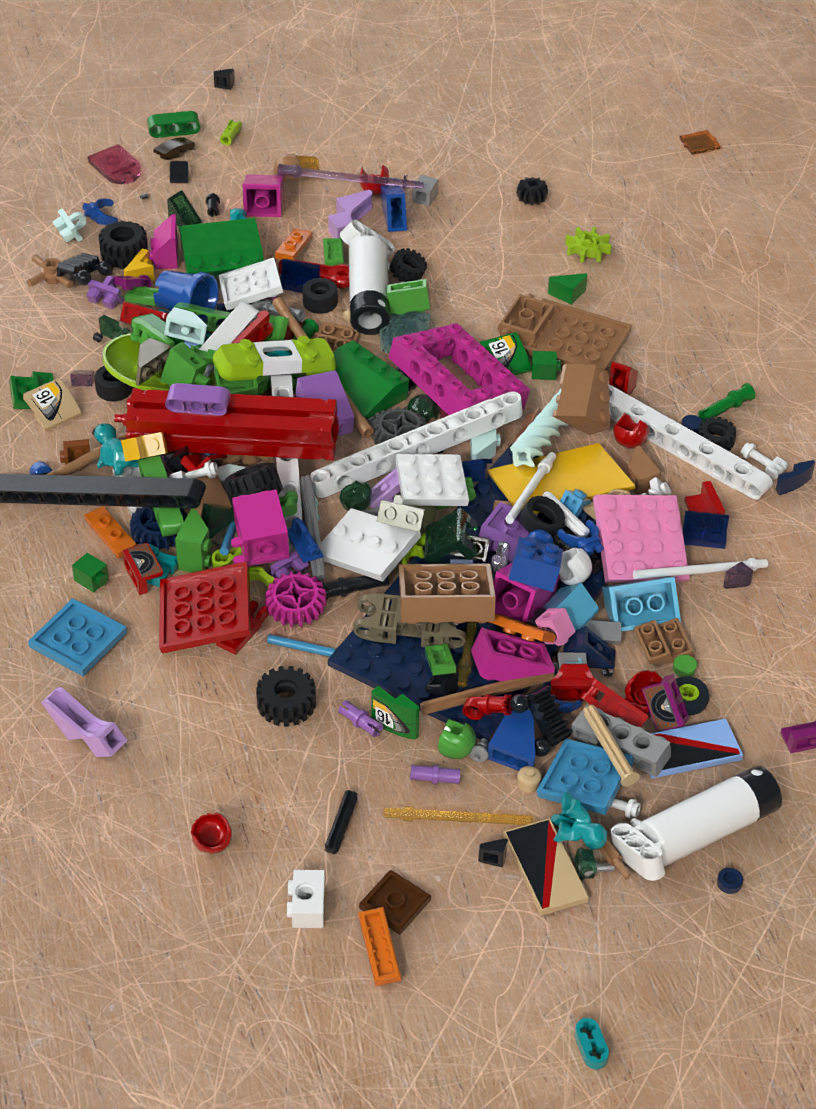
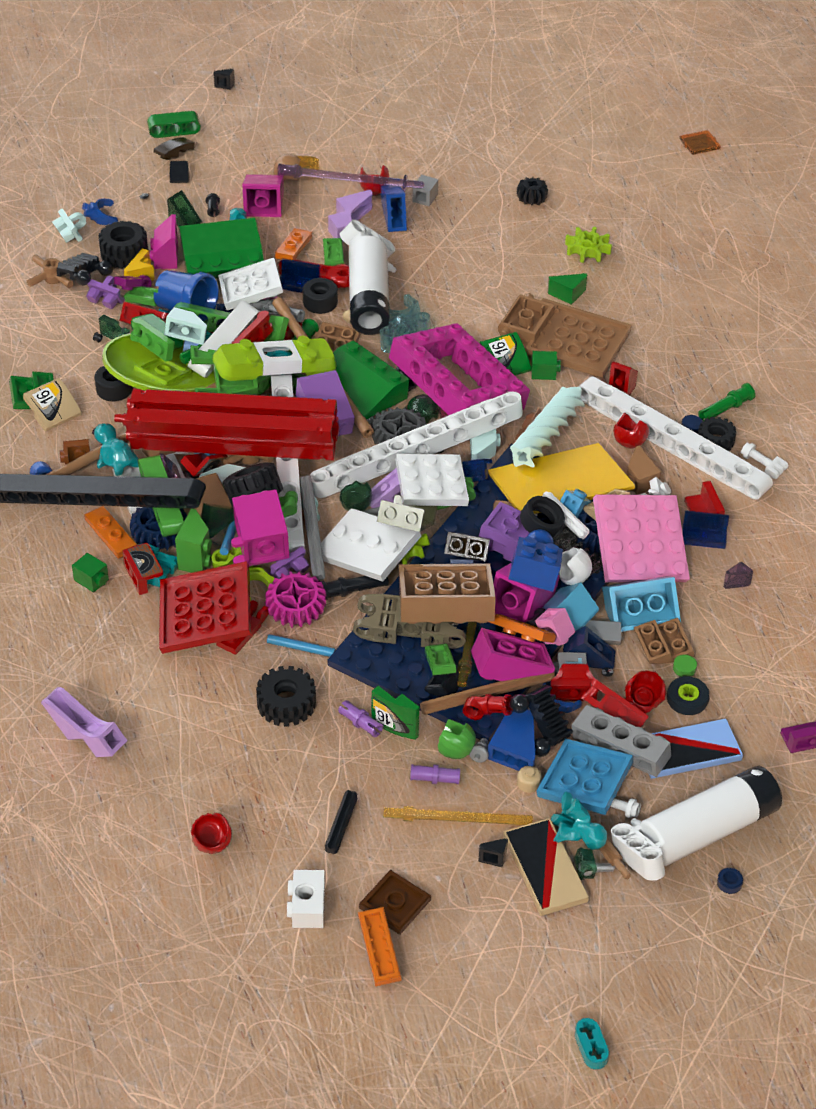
dark azure plate [28,598,127,676] -> none
slope [70,370,95,386] -> none
clear pink tile [87,144,141,184] -> none
yellow slope [121,432,168,461] -> none
dark tan slope [136,338,171,386] -> none
bright green torso [160,342,212,386] -> none
medium lavender beam [165,383,231,416] -> none
black slope [168,446,189,473] -> none
white hinge [168,461,219,479] -> none
lime bar [220,119,242,146] -> none
blue hinge [287,518,324,563] -> none
bright green slope [387,279,430,315] -> none
black tyre [390,248,427,282] -> none
clear green panel [424,508,478,564] -> none
clear plate [491,541,510,581] -> none
white bar [505,452,556,524] -> none
medium nougat wedge [552,364,611,435] -> none
blue helmet [557,520,604,556] -> none
tan axle [583,705,640,787] -> none
white bar [633,558,768,579] -> none
panel [642,674,689,732] -> none
dark blue slope [776,460,815,495] -> none

